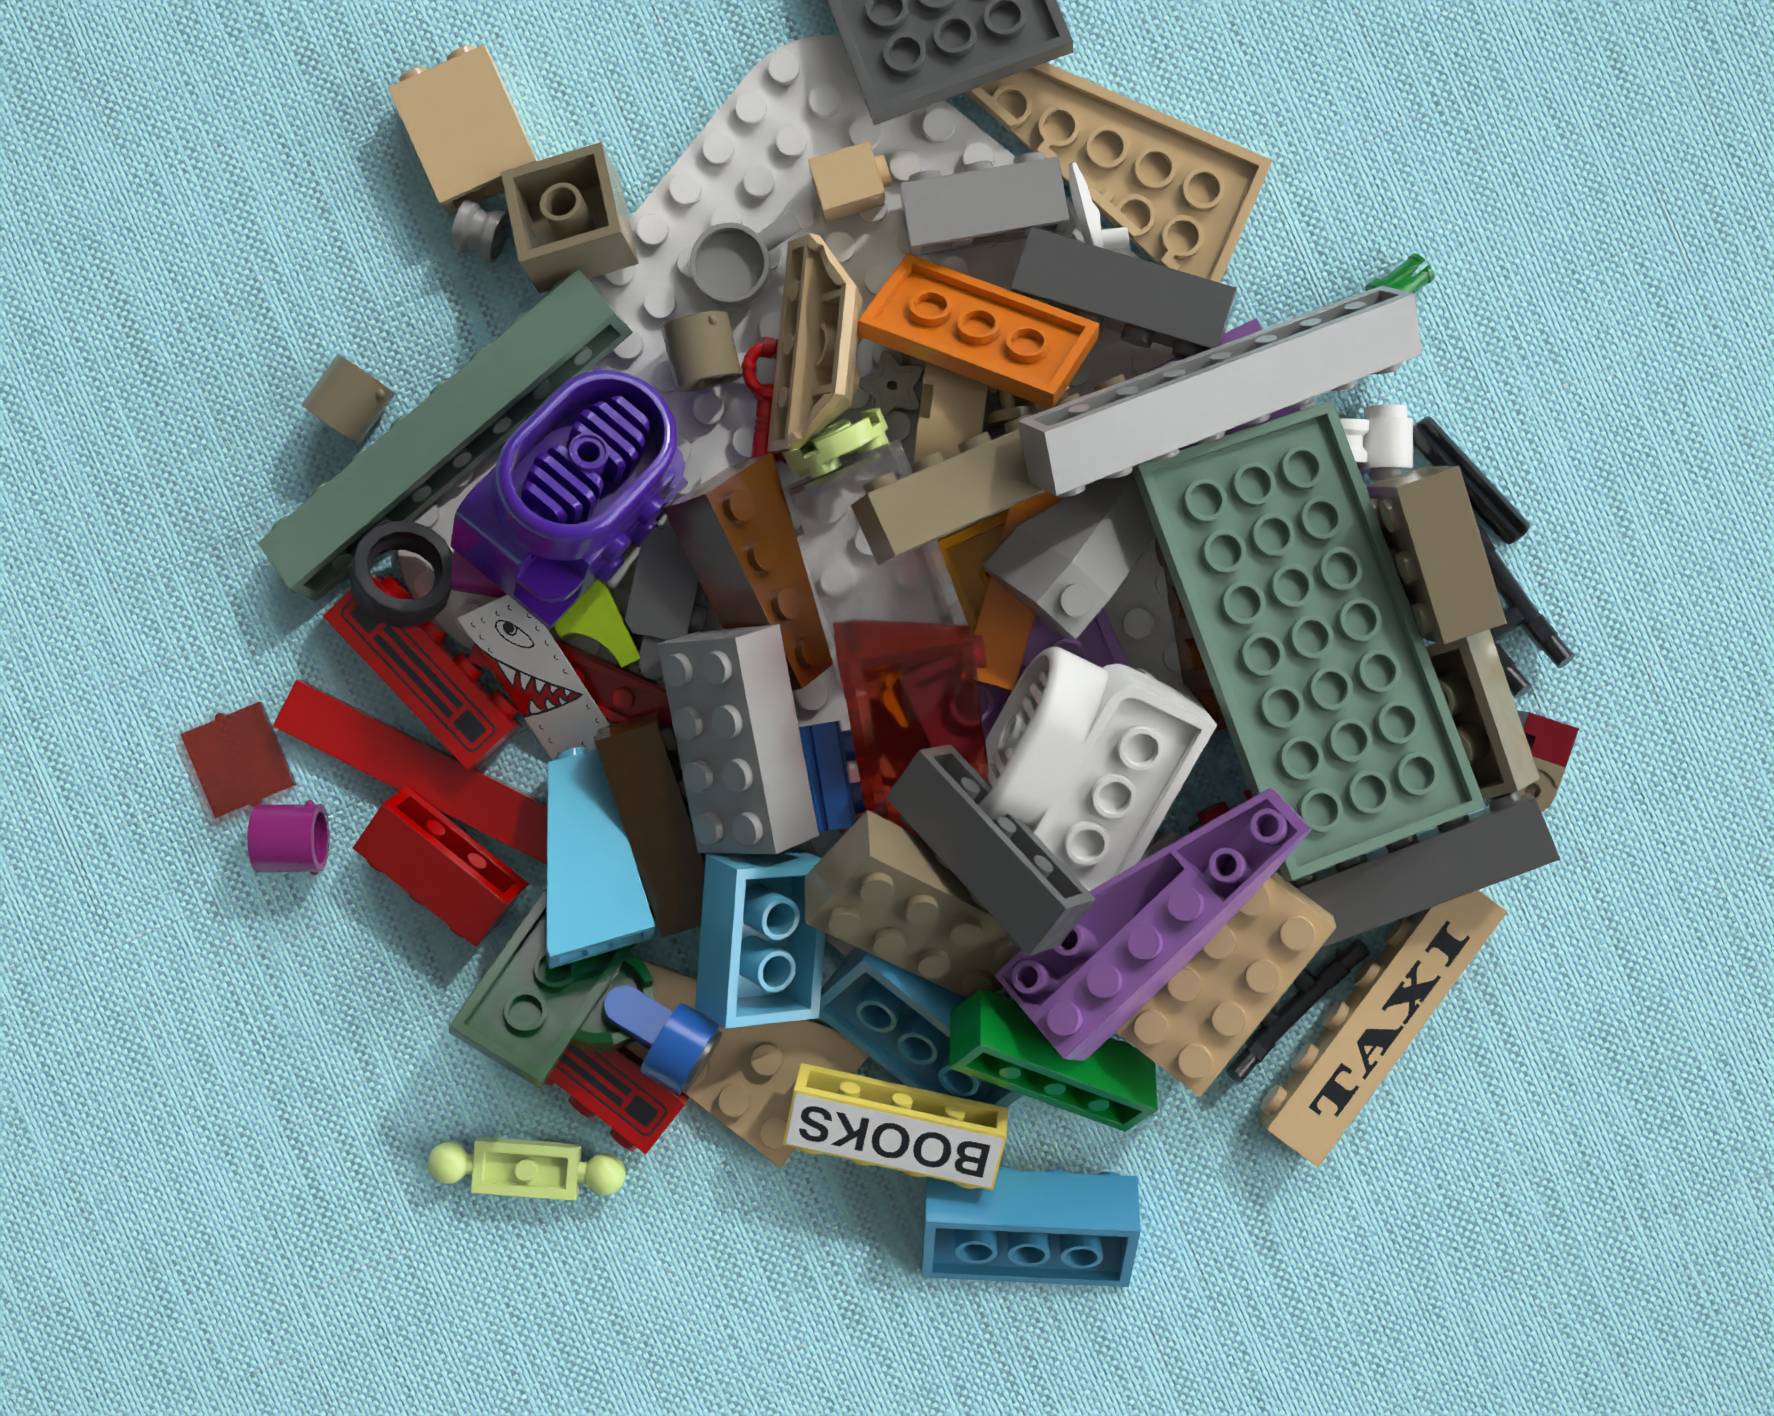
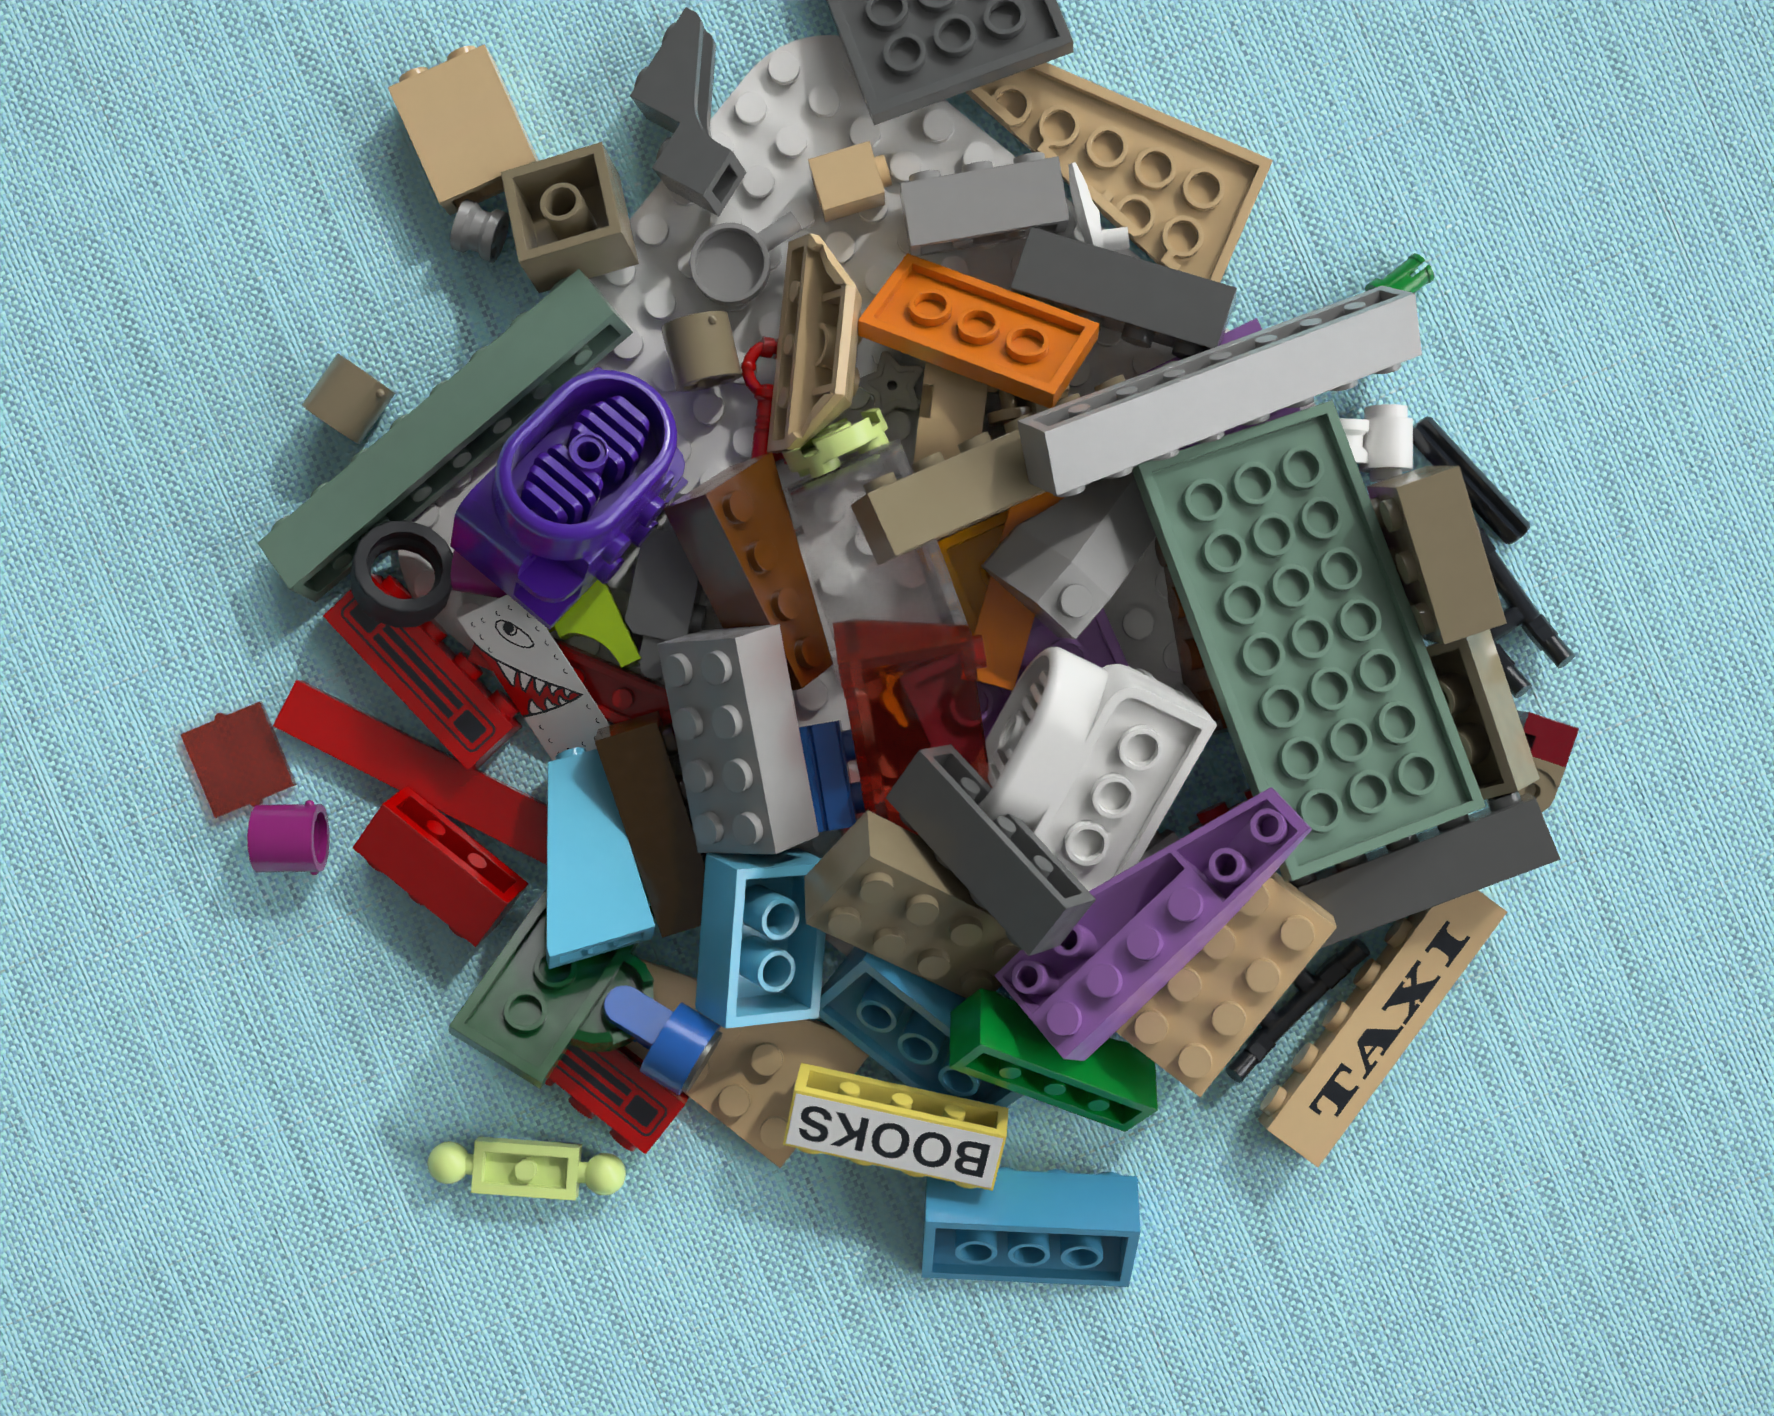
none -> dark grey arch [630,7,747,217]

